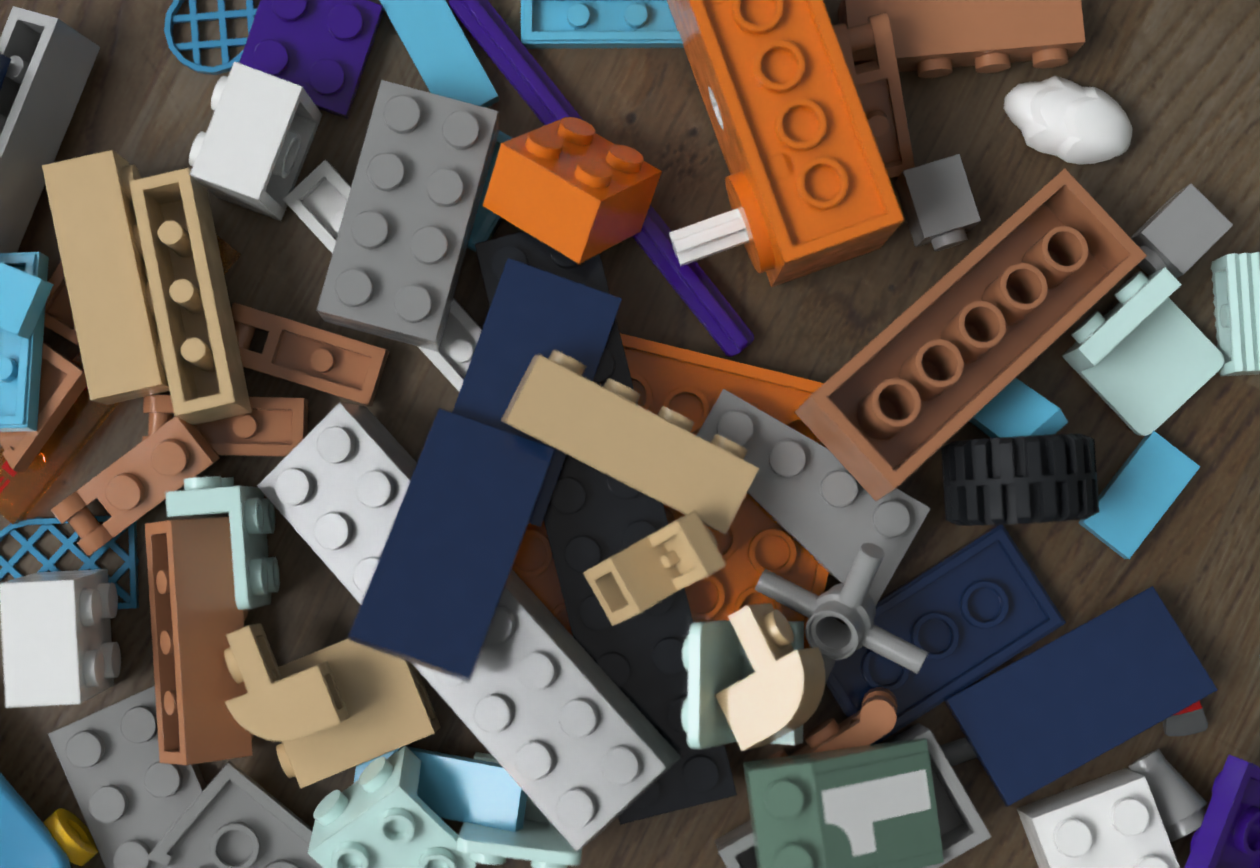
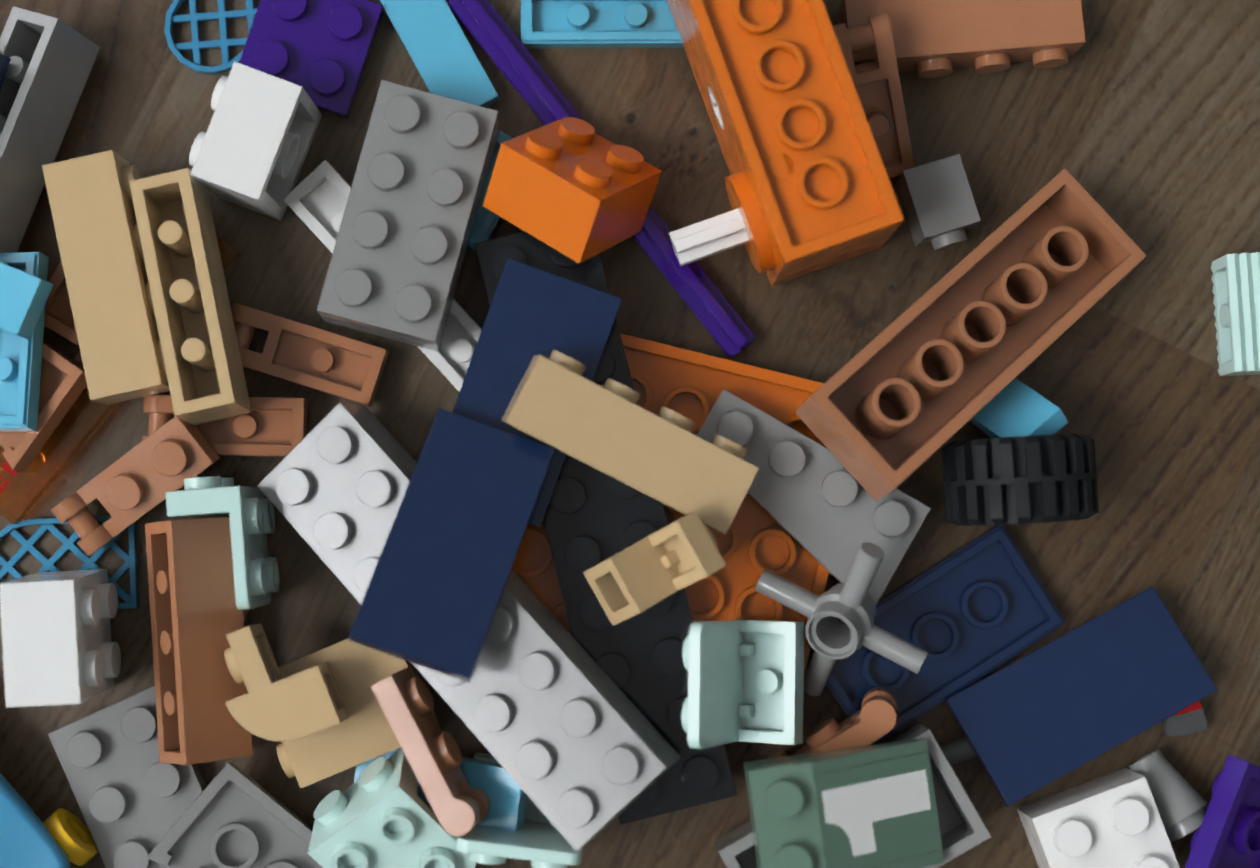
brick [715,604,825,751] -> none
white arm [1004,76,1133,165] -> none
light aqua bracket [1062,267,1224,436] -> none
medium azure tile [1078,431,1200,559] -> none
light grey brick [1130,183,1233,278] -> none
none -> nougat plate [370,667,490,836]

